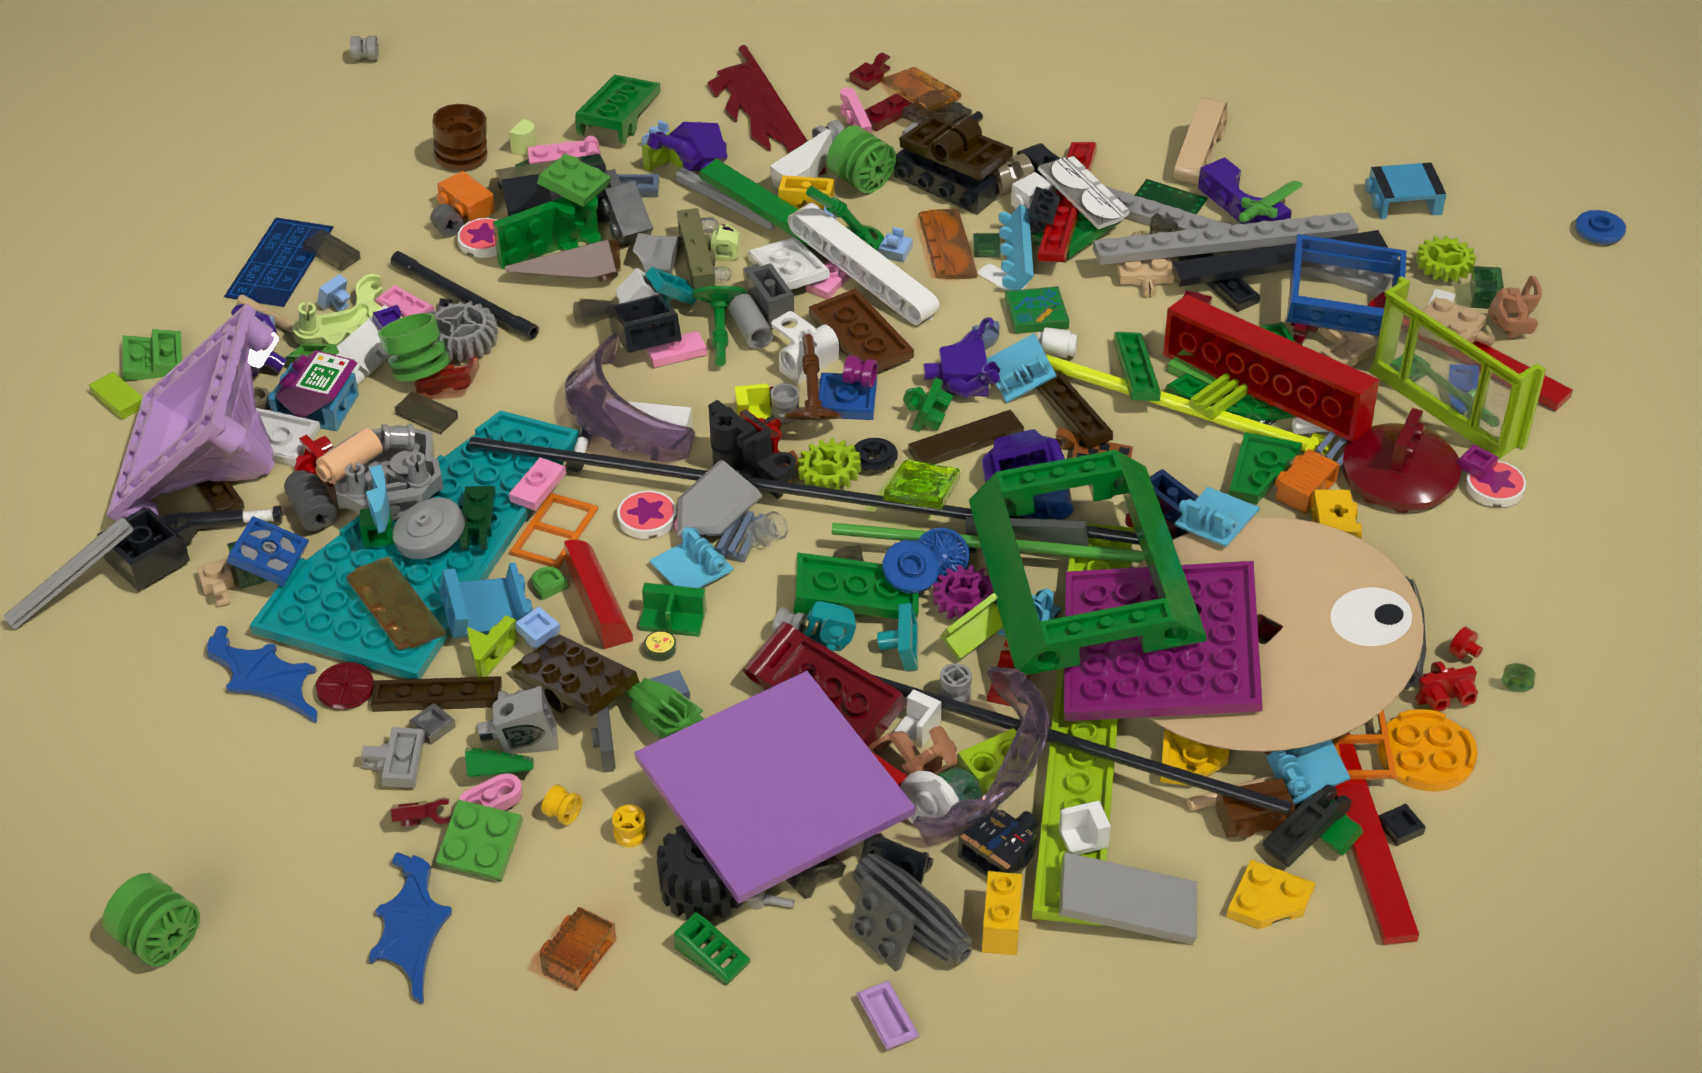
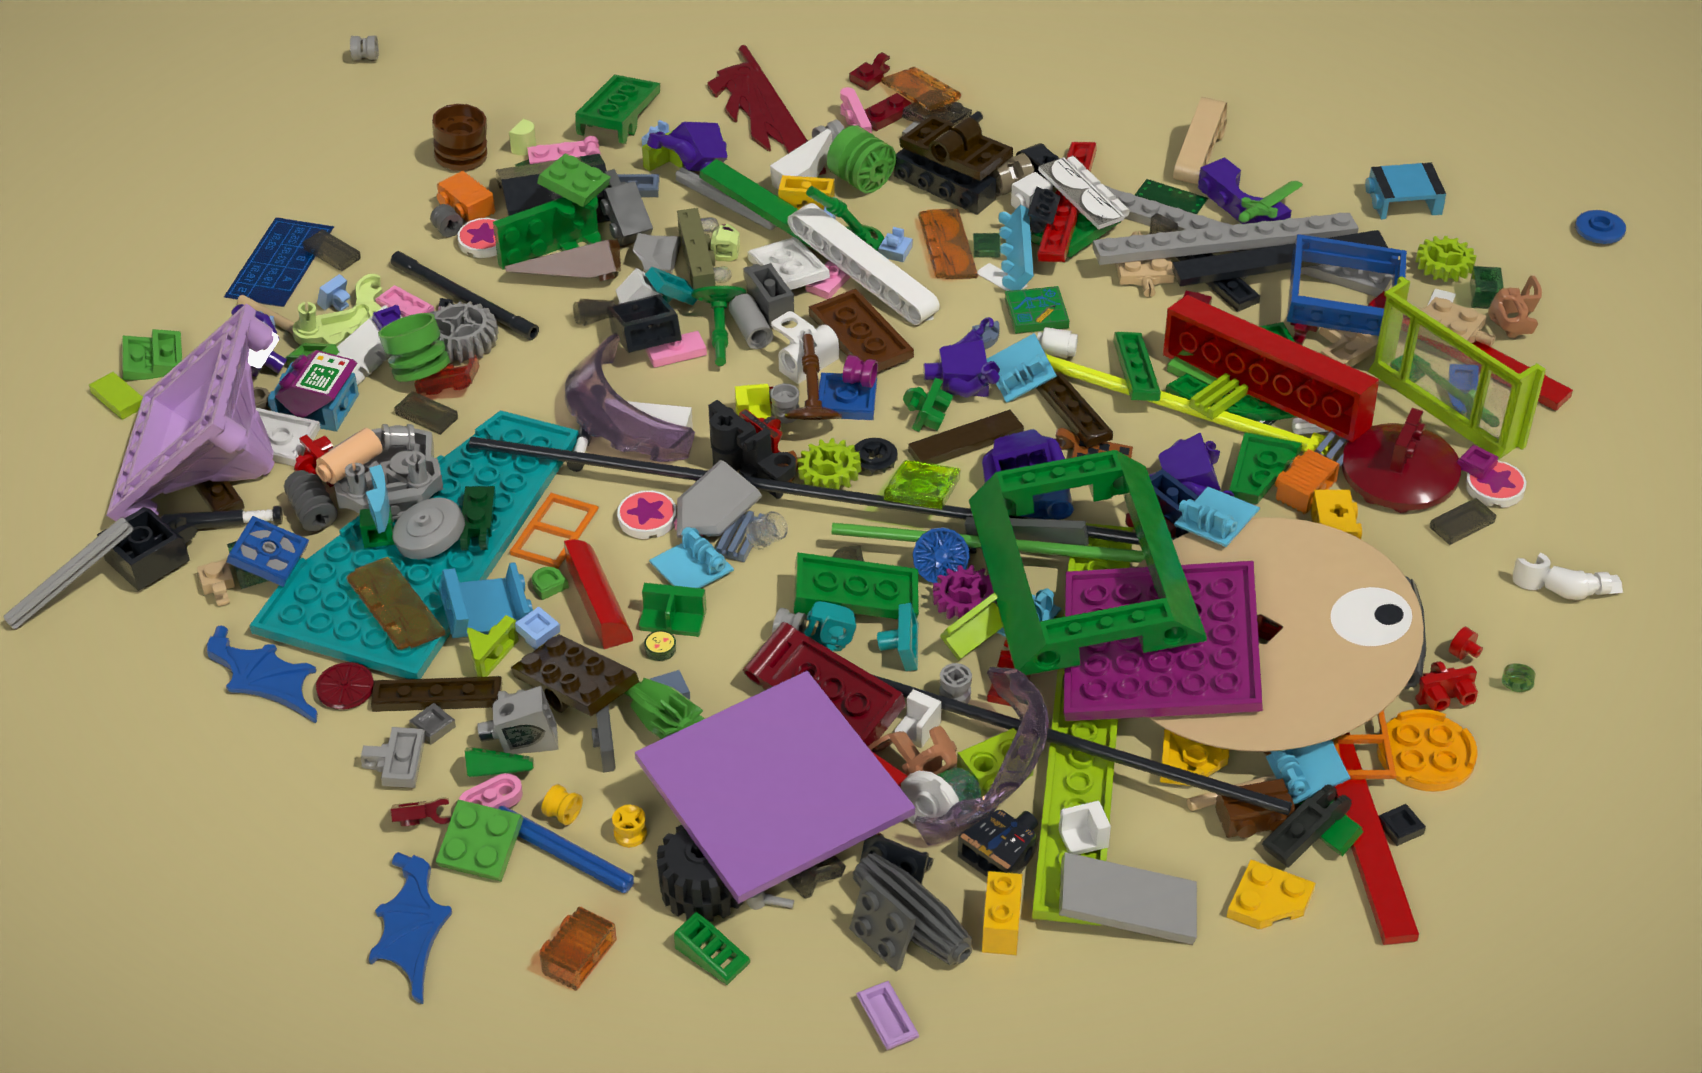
bright green wheel [102,873,200,967] -> none
bright pink plate [509,457,566,511] -> none
blue wheel [882,540,939,594] -> none
none -> blue axle [498,806,634,893]
none -> dark purple torso [1149,433,1235,497]
none -> clear smoke tile [1430,498,1497,545]
none -> white piece [1513,553,1623,600]

